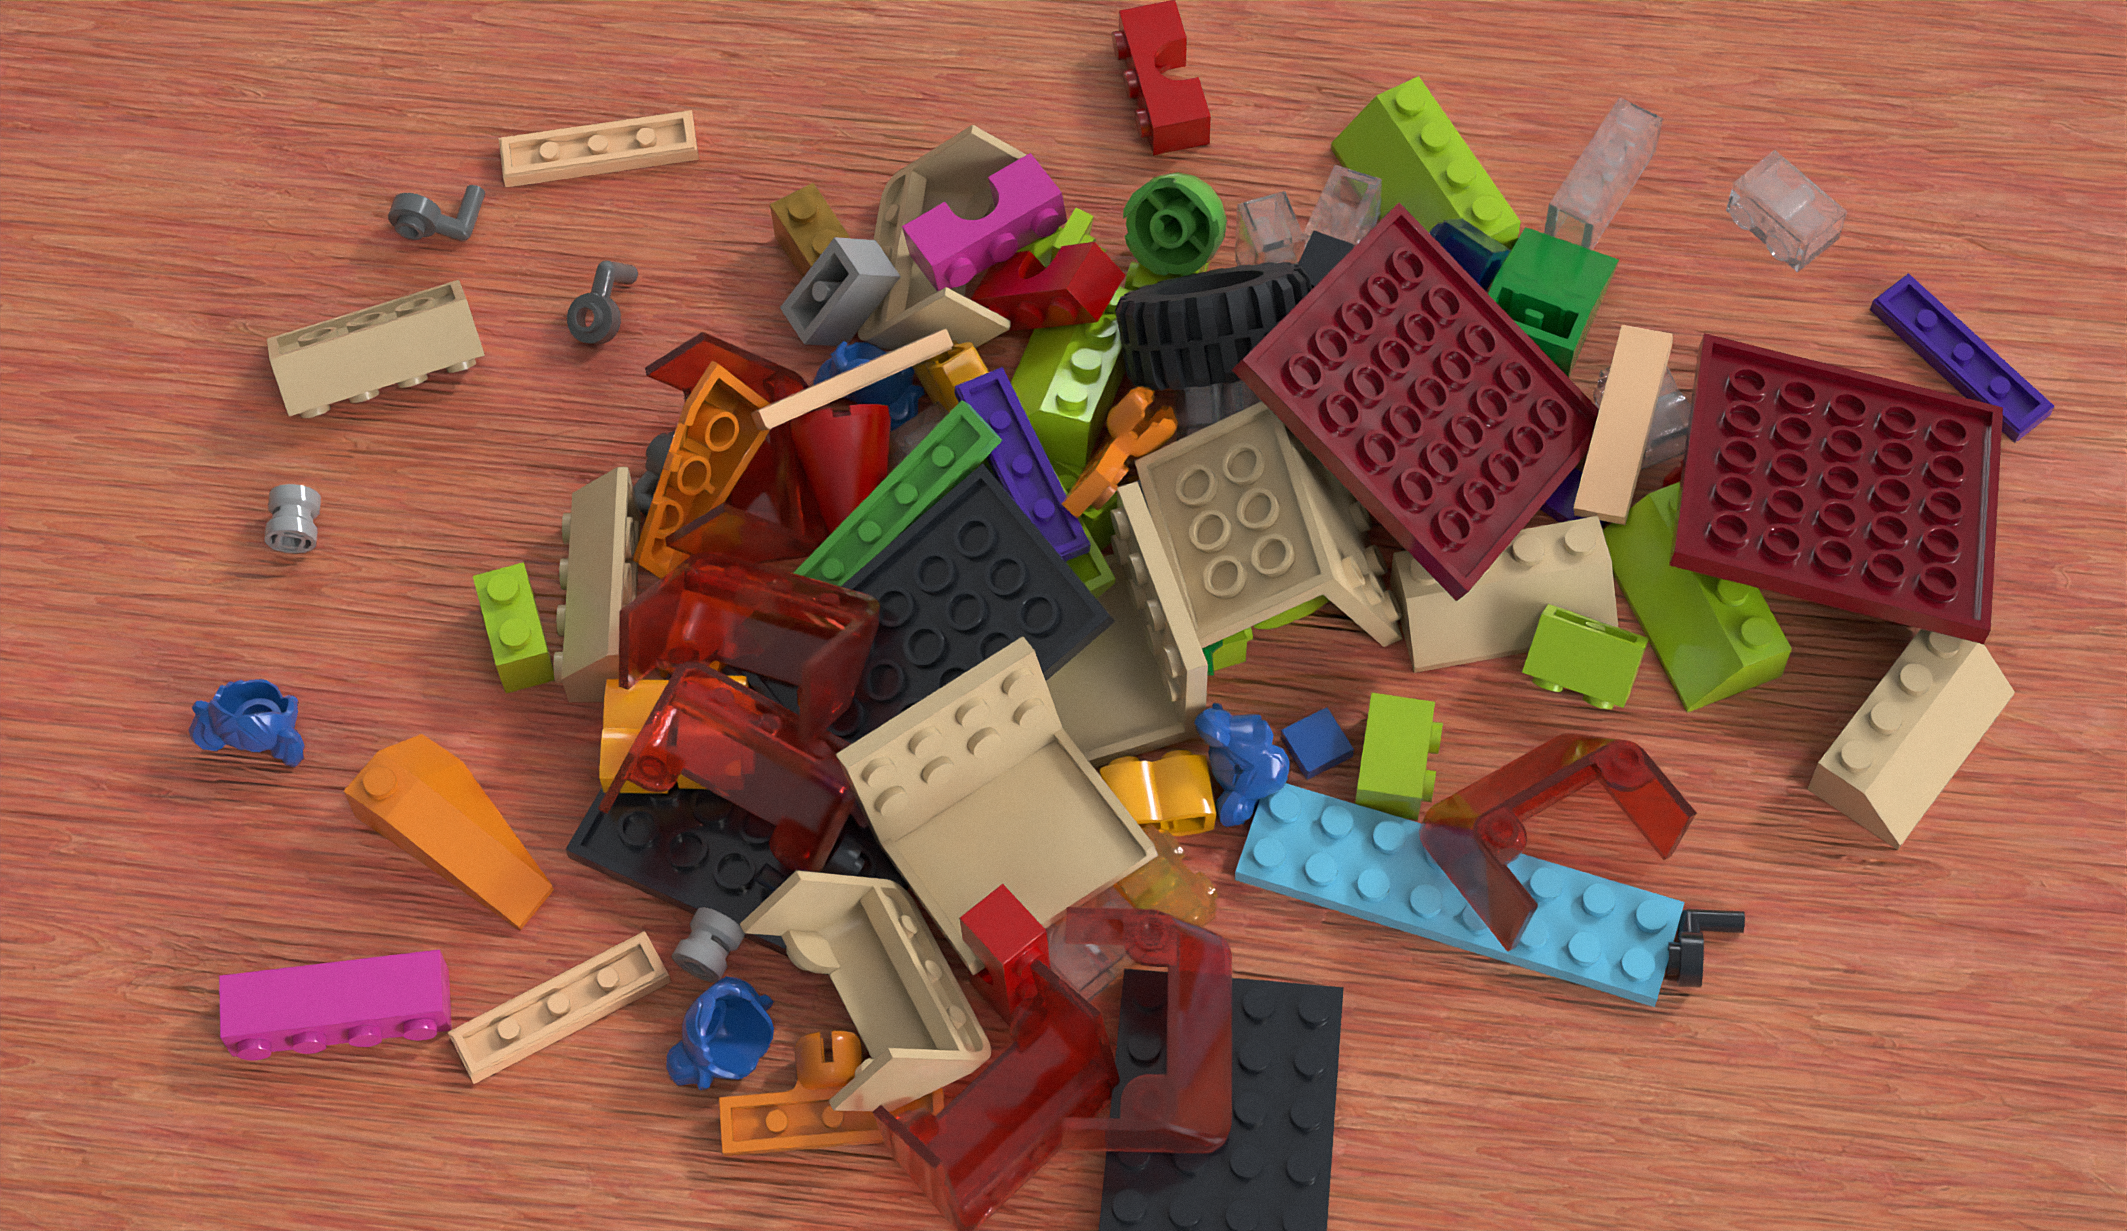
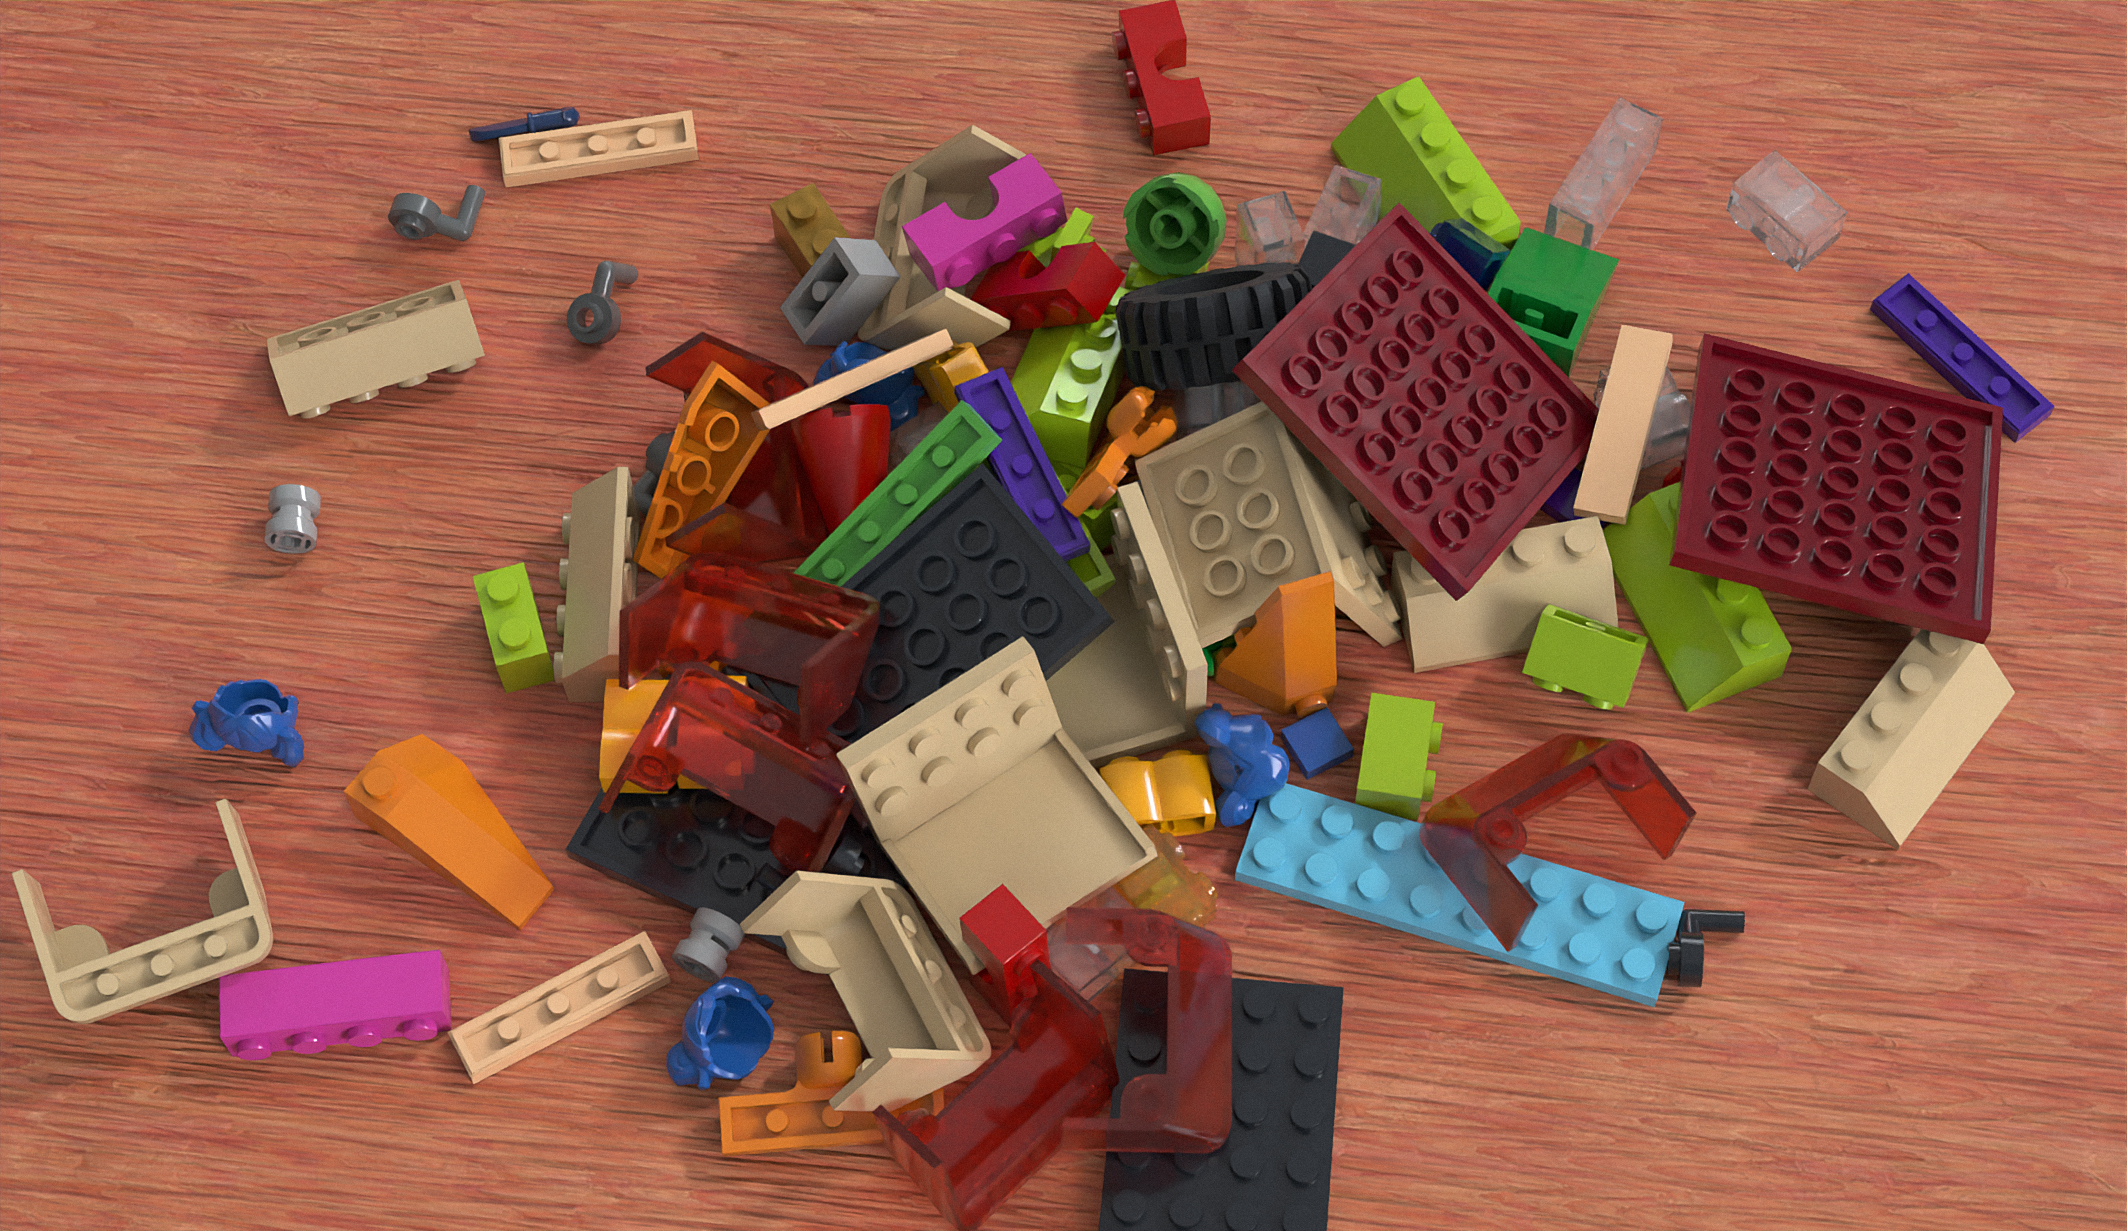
none -> tan windscreen [12,799,273,1024]
none -> dark blue piece [468,107,580,141]
none -> orange wedge [1213,571,1337,717]

